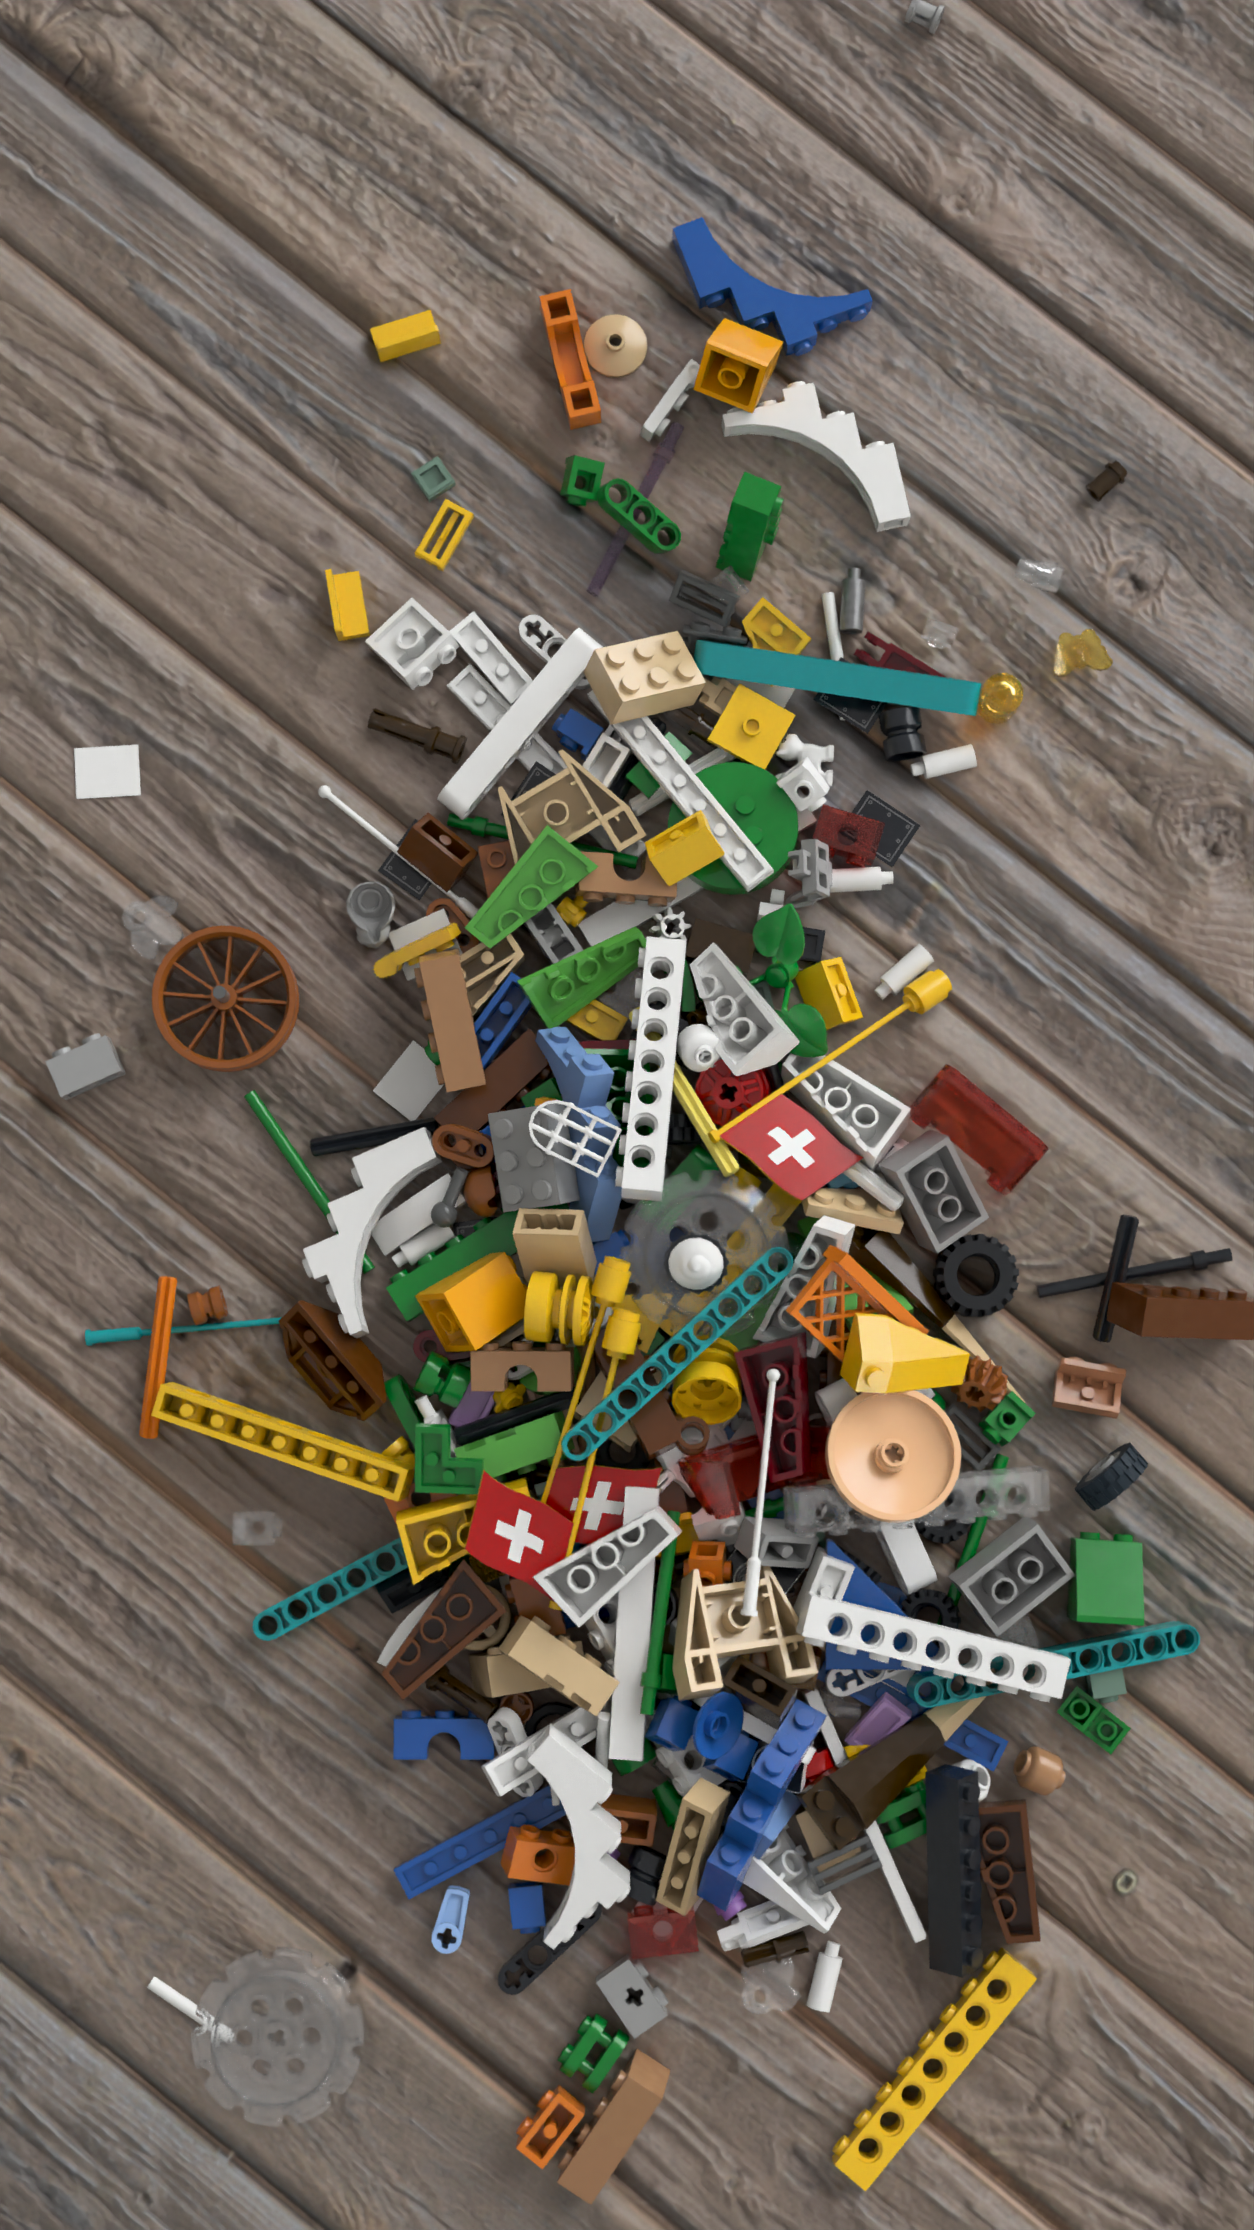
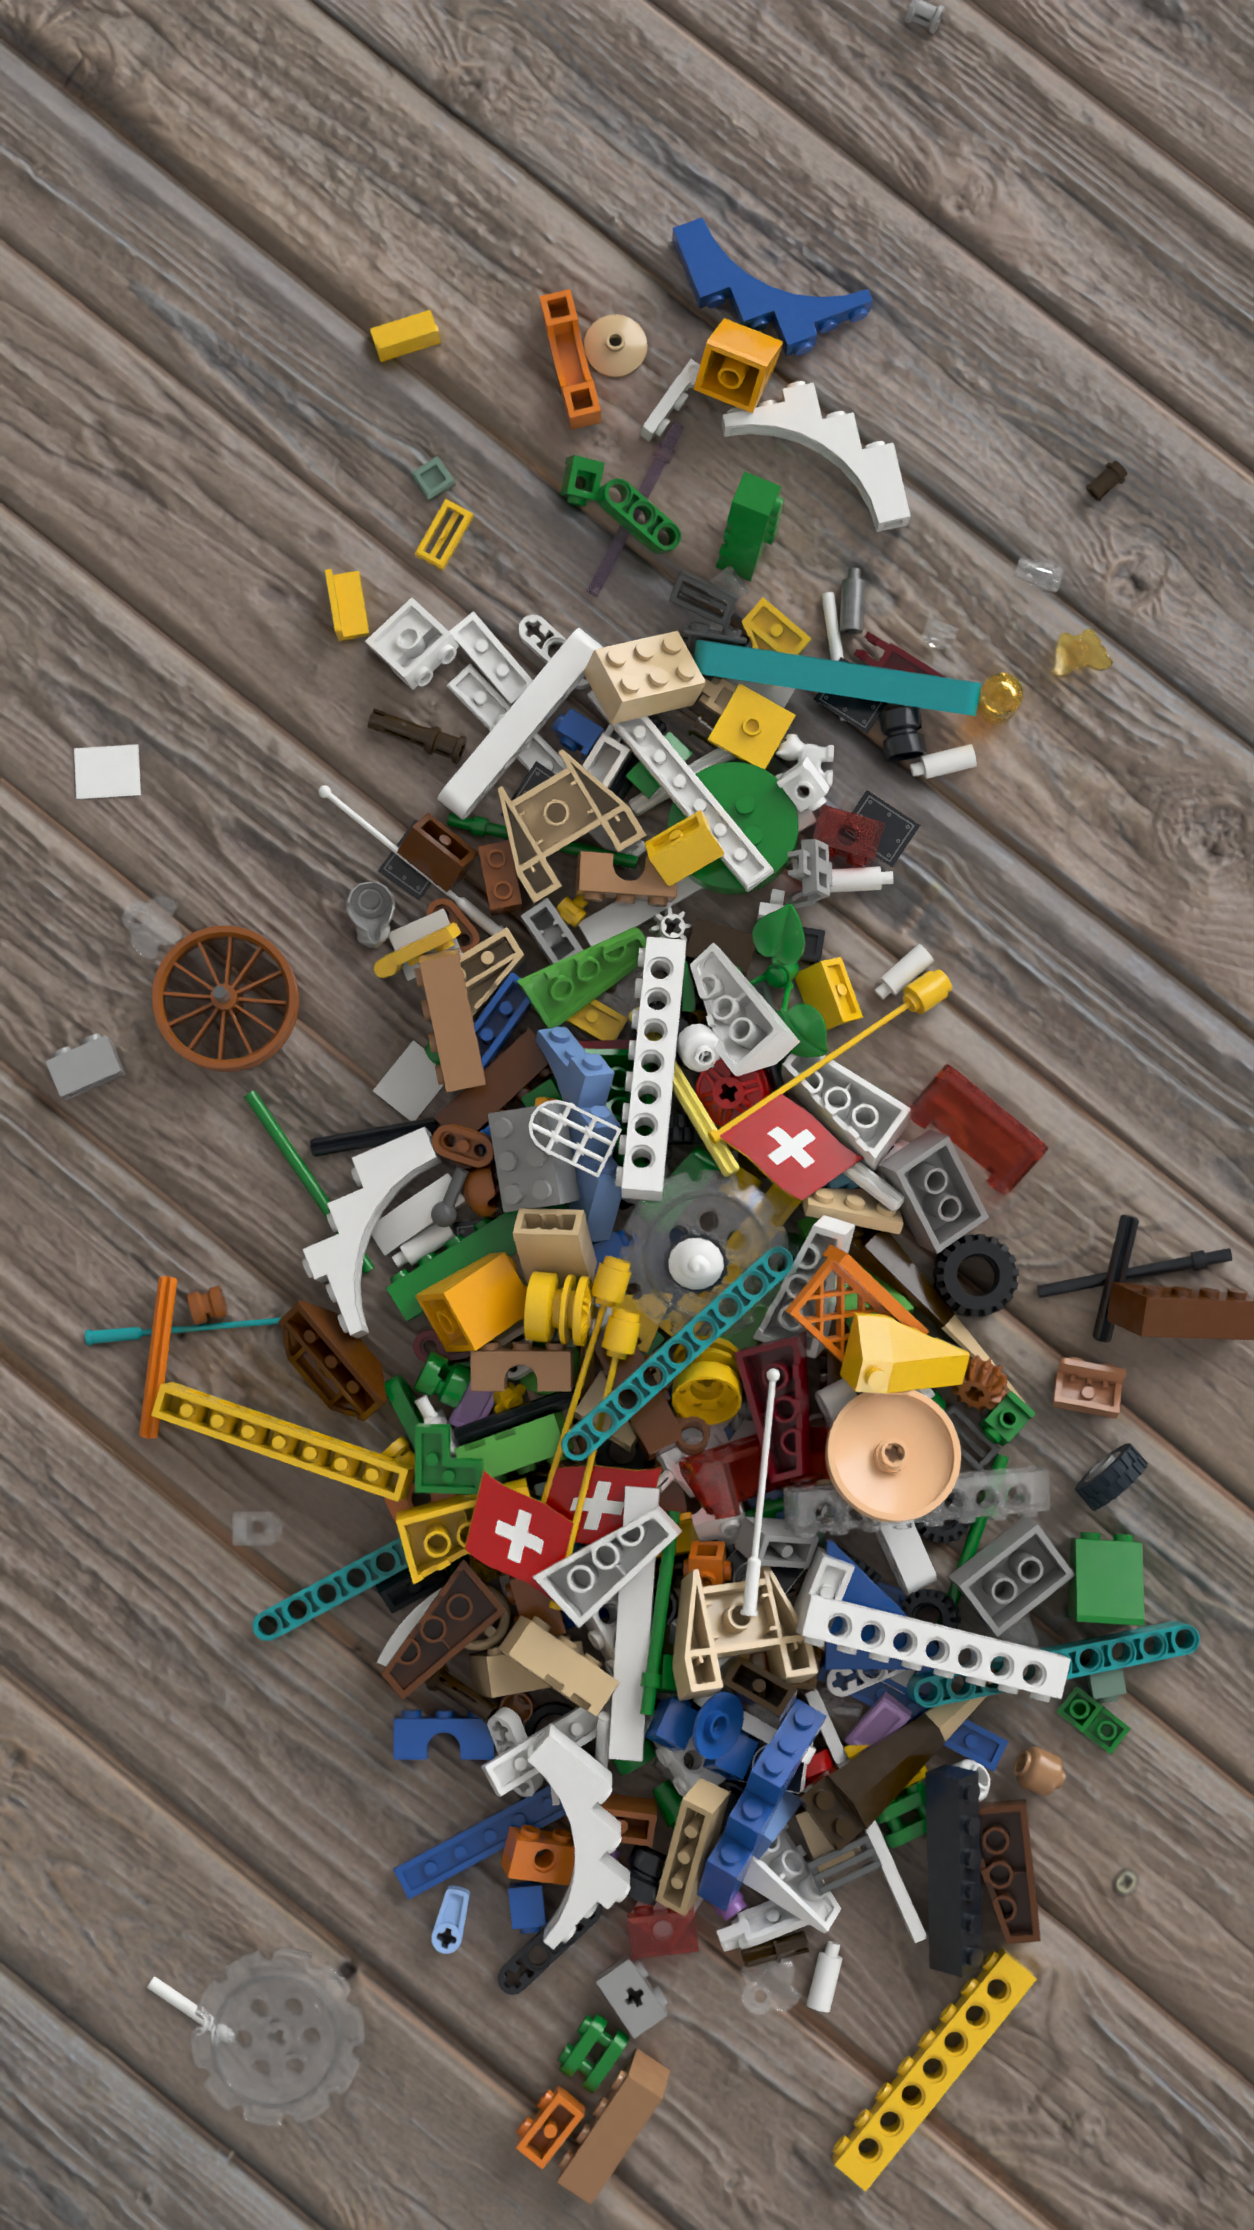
bright green wing [465,825,599,949] -> none

